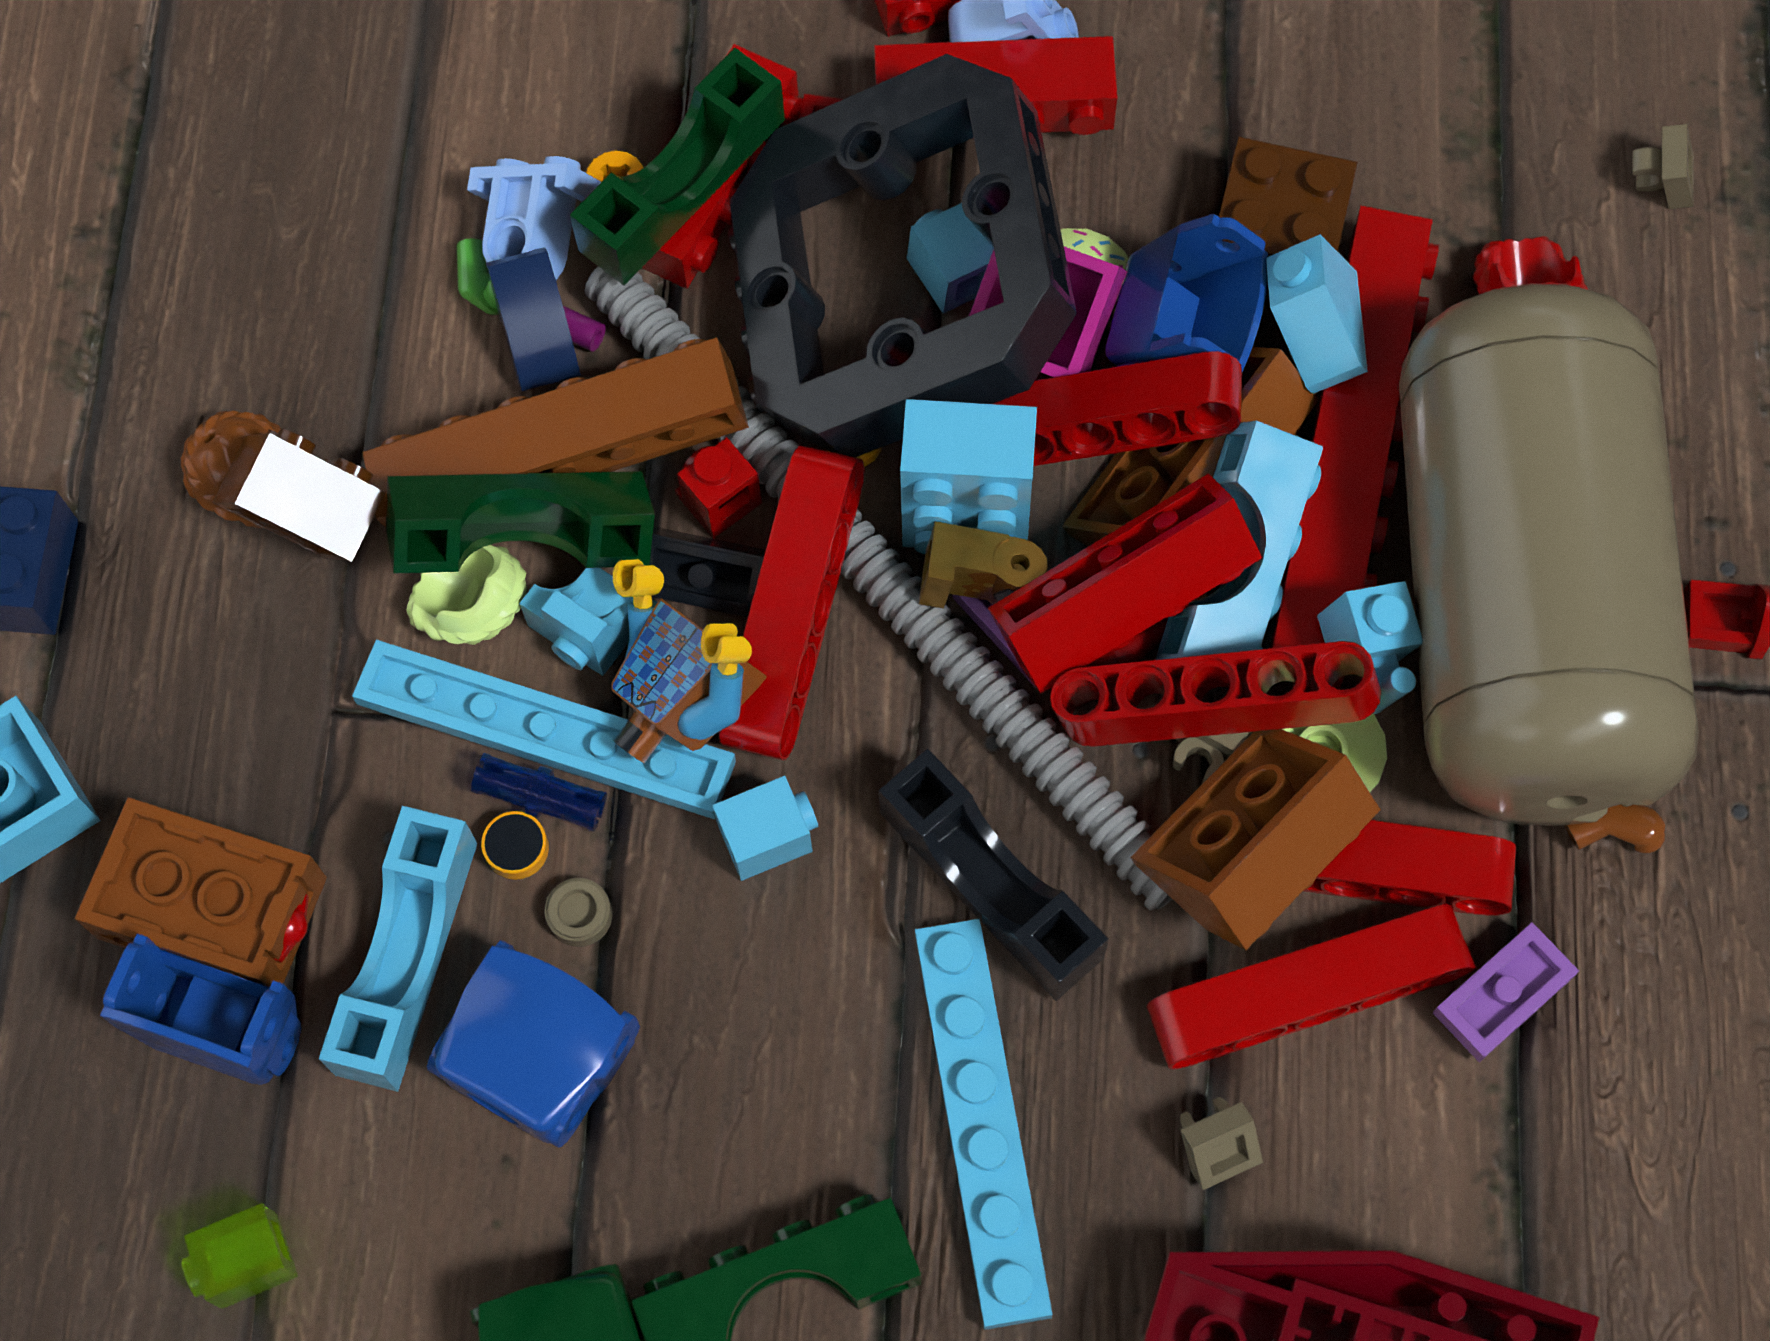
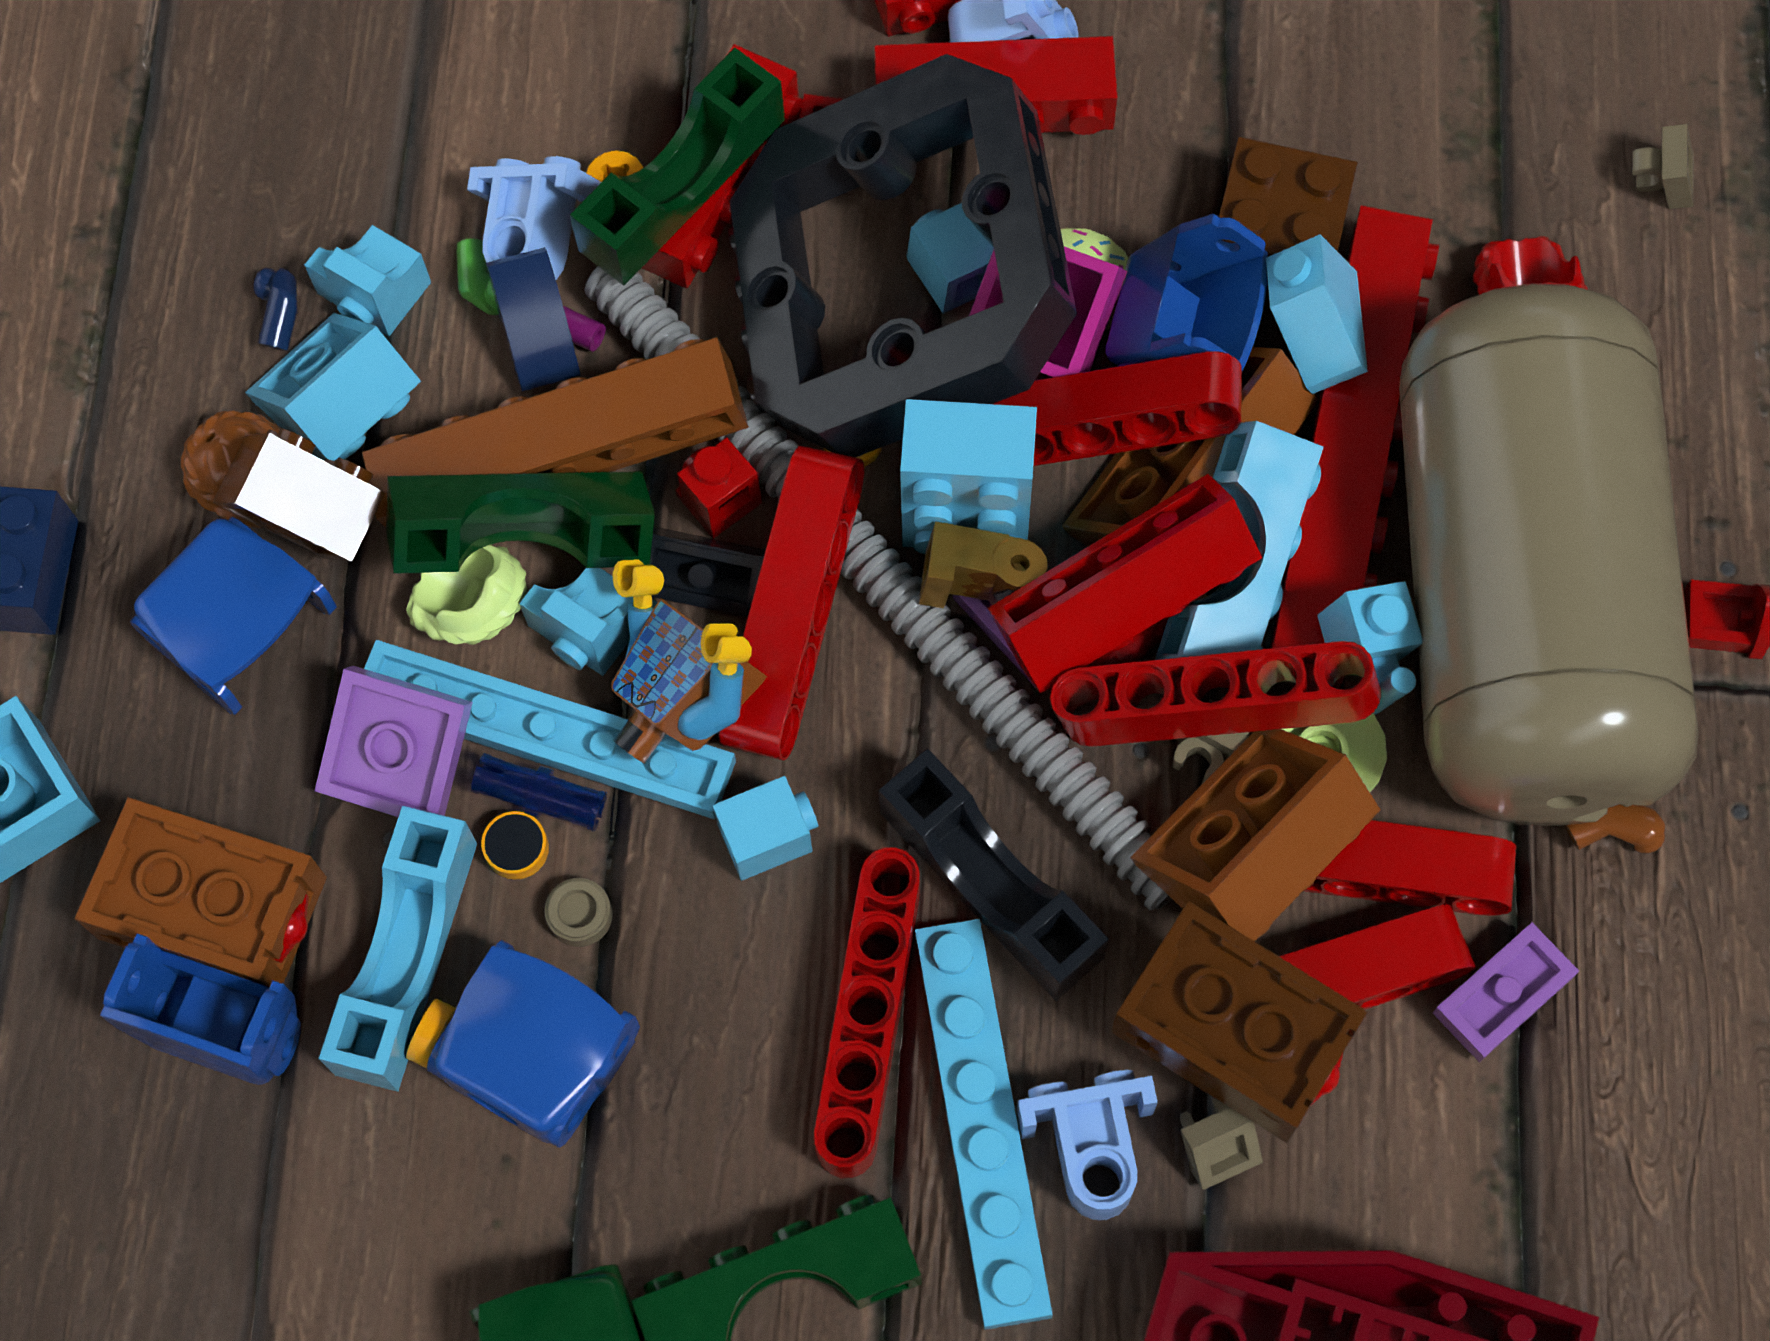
clear neon green brick [181,1203,299,1309] -> none
none -> blue piece [129,517,337,715]
none -> medium azure slope [245,313,421,461]
none -> dark blue arm [254,268,298,351]
none -> medium azure brick [305,225,431,336]
none -> medium lavender plate [315,665,473,817]
none -> light orange tile [406,998,456,1069]
none -> red beam [814,847,920,1178]
none -> light blue pin [1016,1070,1158,1220]
none -> reddish brown piece [1111,901,1368,1143]

